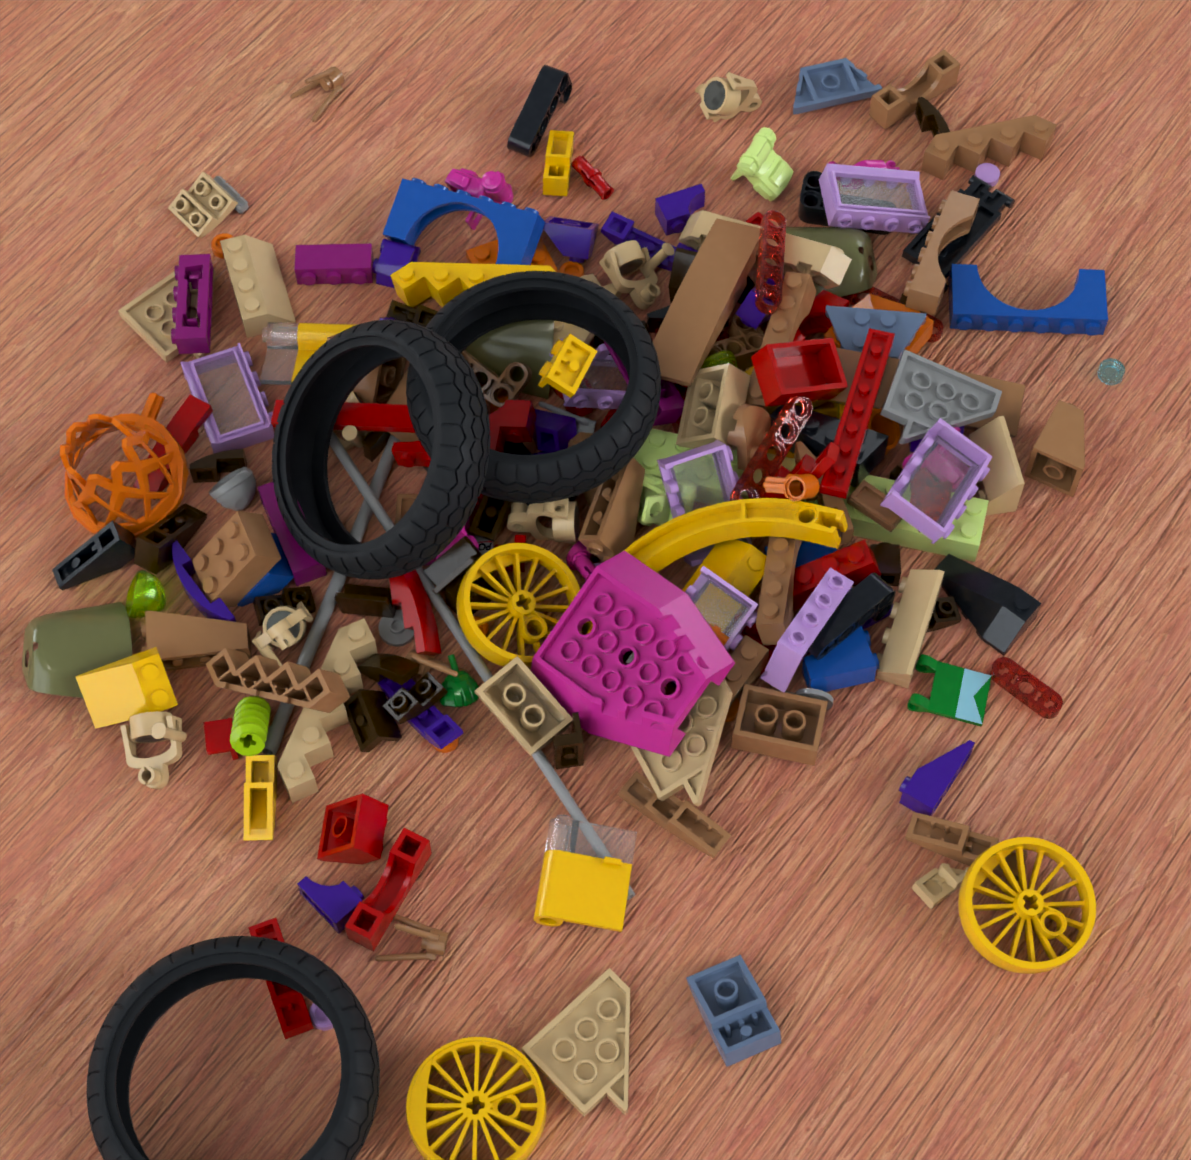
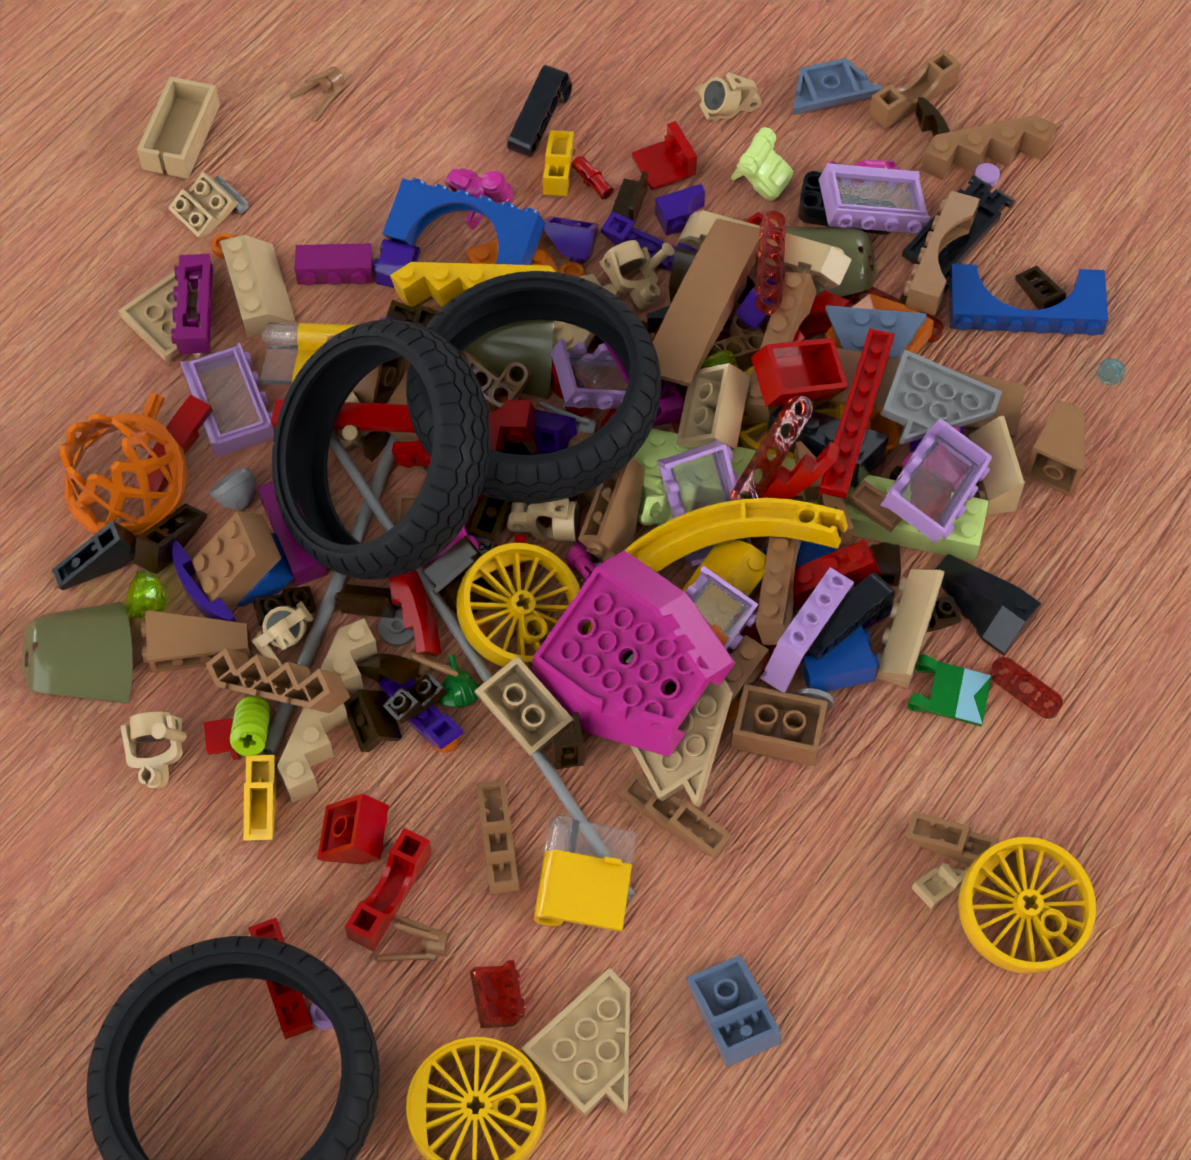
yellow slope [75,647,178,729] -> none
dark brown slope [189,449,247,483] -> none
dark purple arch [297,876,365,934] -> none
yellow bracket [538,334,597,398] -> none
medium nougat slope [727,403,774,471] -> none
orange axle [763,474,819,501] -> none
dark purple slope [899,740,975,816] -> none
none -> tan piece [137,77,220,179]
none -> clear red bracket [470,960,526,1028]
none -> medium nougat slope [476,780,520,895]
none -> dark brown panel [610,171,648,224]
none -> red bracket [632,121,697,190]
none -> dark brown slope [1015,265,1066,310]

